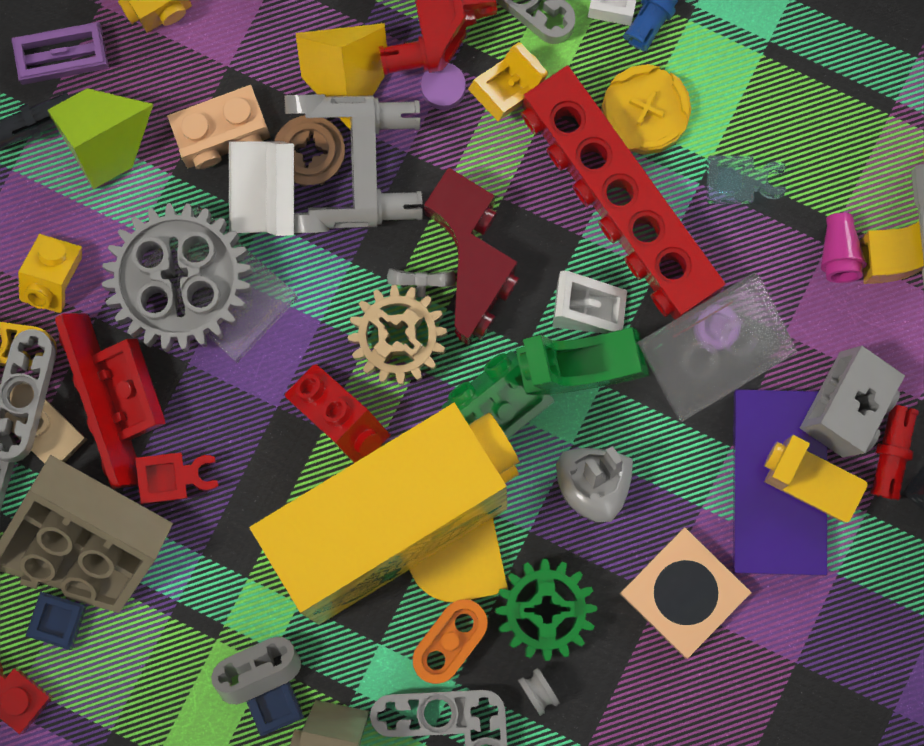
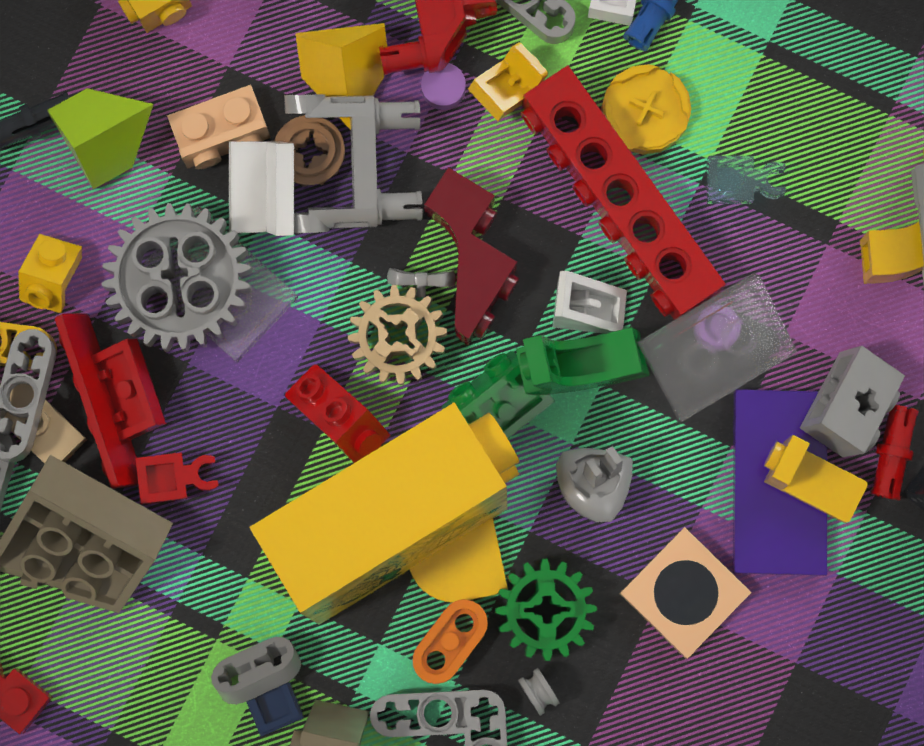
medium lavender tile [12,22,109,85] -> none
dark blue tile [25,592,87,650] -> none
dark pink cone [821,213,867,283] -> none

